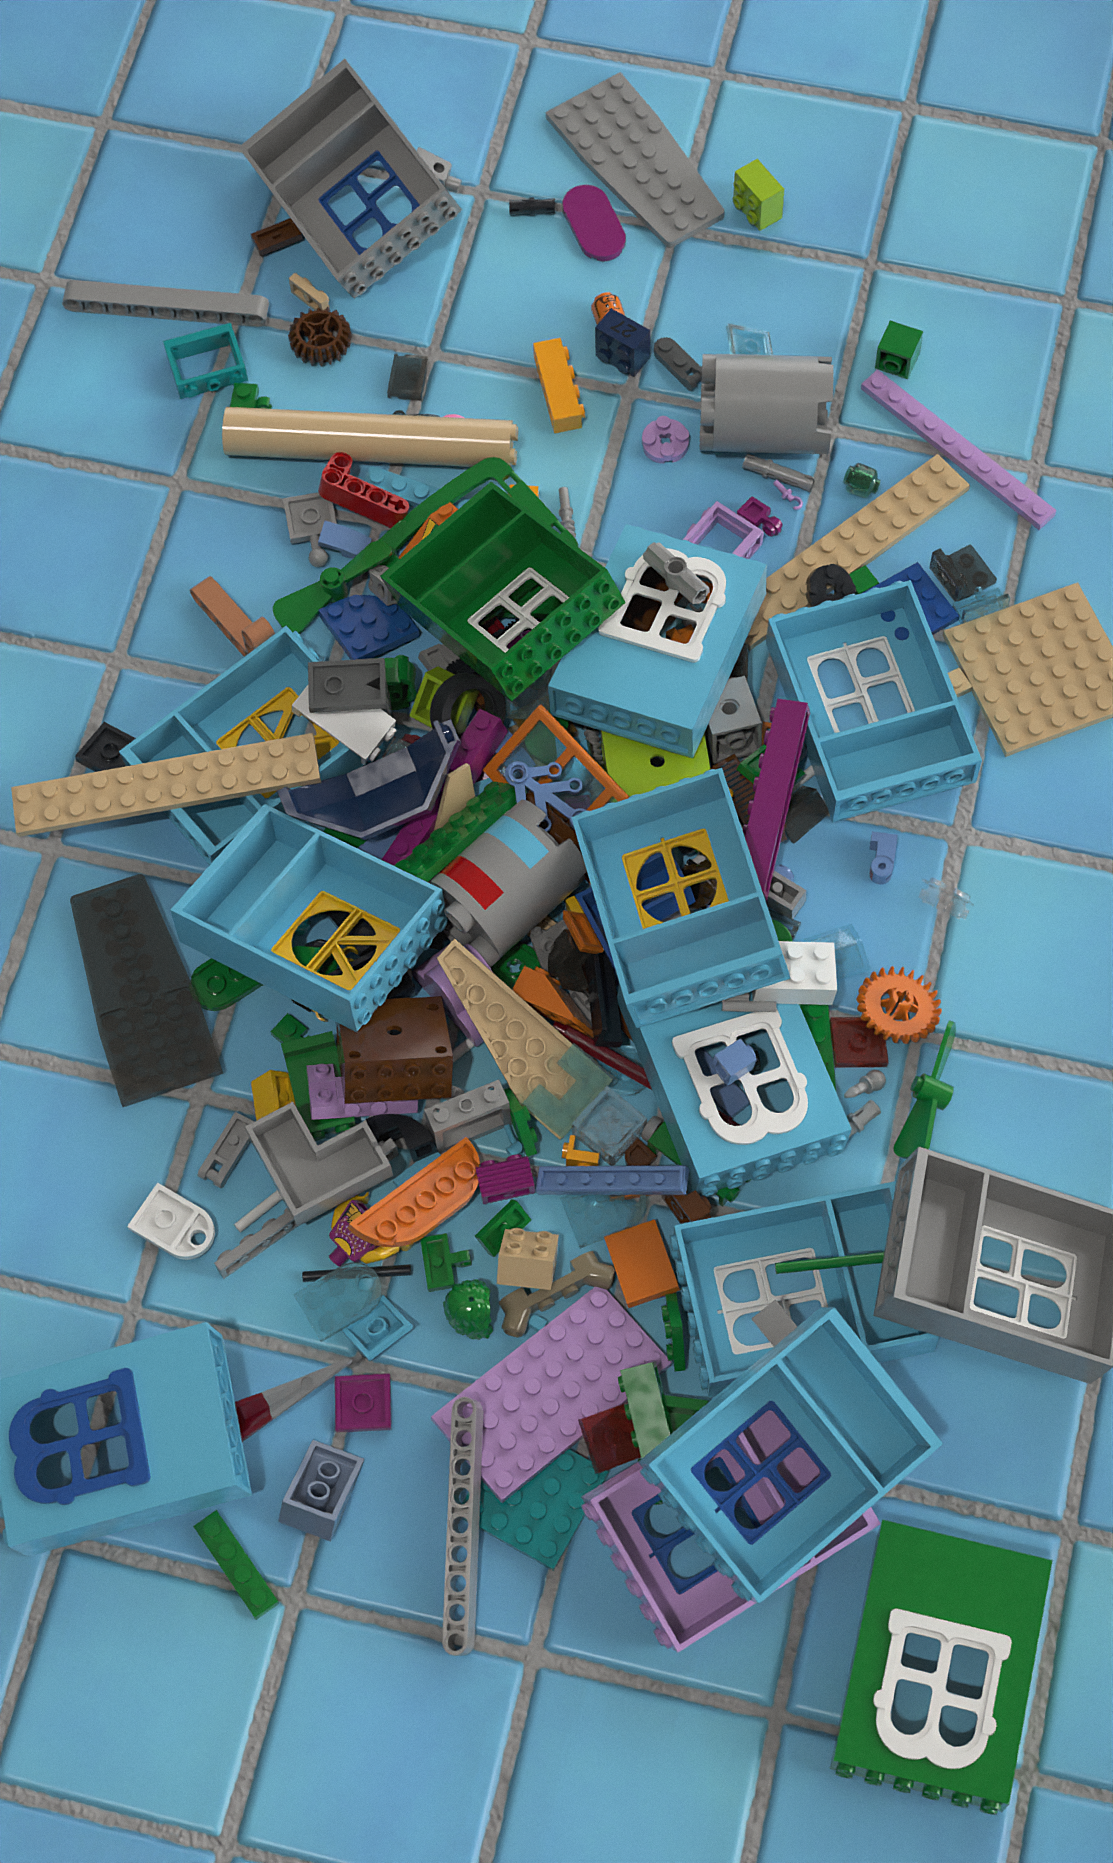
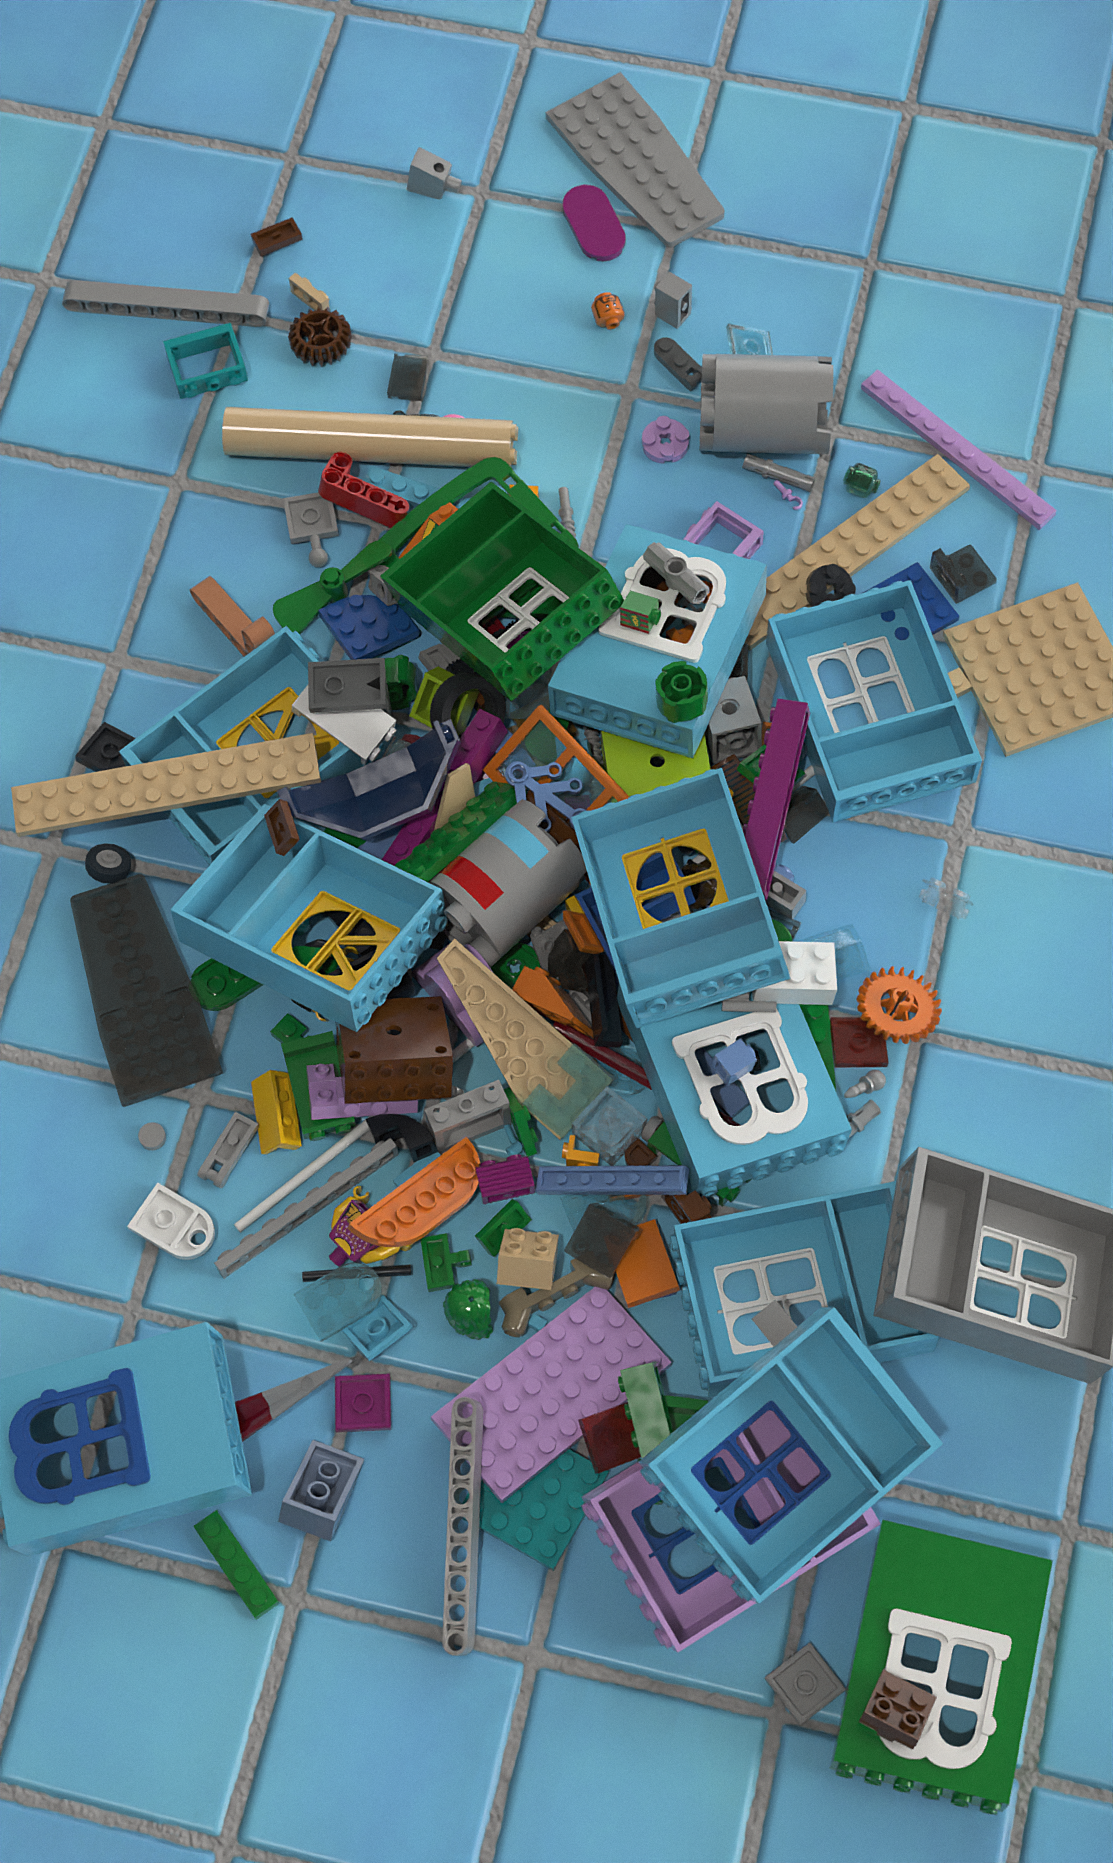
green plate [230,383,272,409] -> none
light grey panel [239,59,462,299] -> none
light grey piece [245,1102,393,1227] -> none
medium blue slope [318,521,372,559] -> none
black pin [509,197,555,216] -> none
light orange brick [533,338,585,434] -> none
dark blue brick [595,308,650,377] -> none
green plate [661,1293,686,1372] -> none
lime brick [732,159,784,231] -> none
magenta plate [737,496,783,537] -> none
green piece [775,1252,884,1274] -> none
green tile [849,565,879,595] -> none
medium blue leg [869,831,898,884] -> none
green head [875,320,923,379] -> none
green piece [894,1020,956,1159] -> none
clear light blue panel [952,586,1010,624] -> none
none -> black wheel [85,843,131,884]
none -> light grey tile [138,1122,166,1150]
none -> reddish brown plate [264,799,300,856]
none -> clear smoke bracket [564,1203,643,1278]
none -> green brick [620,590,661,634]
none -> light grey brick [654,272,692,329]
none -> green brick [655,661,708,723]
none -> light grey tile [765,1643,846,1726]
none -> reddish brown plate [859,1669,937,1750]

